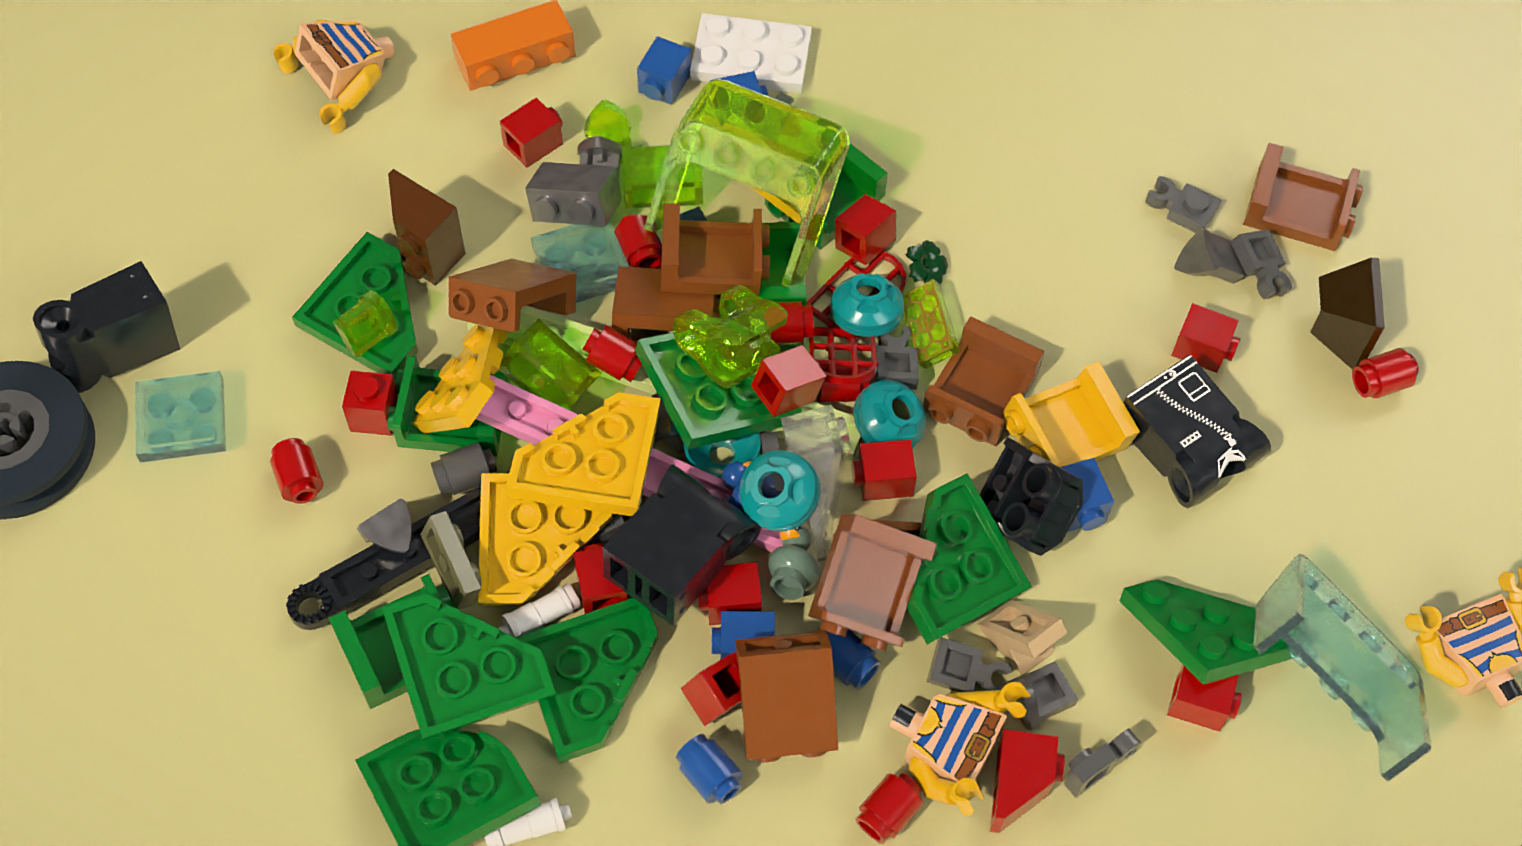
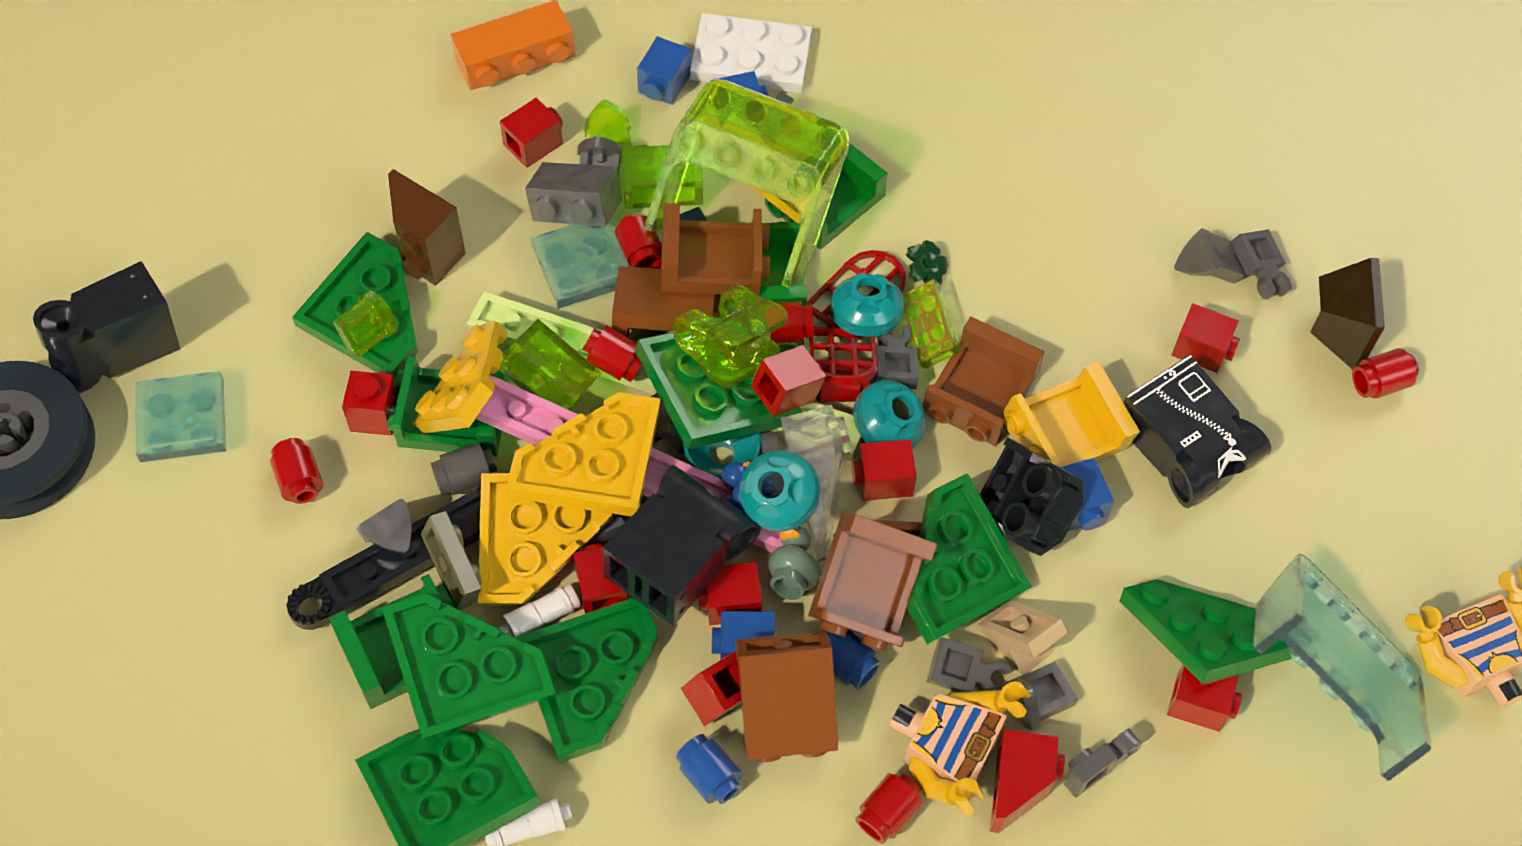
torso [273,19,394,134] -> none
dark orange panel [448,258,577,333] -> none
red brick [835,194,896,265] -> none
dark grey plate [1145,176,1222,233] -> none
panel [1243,143,1363,251] -> none

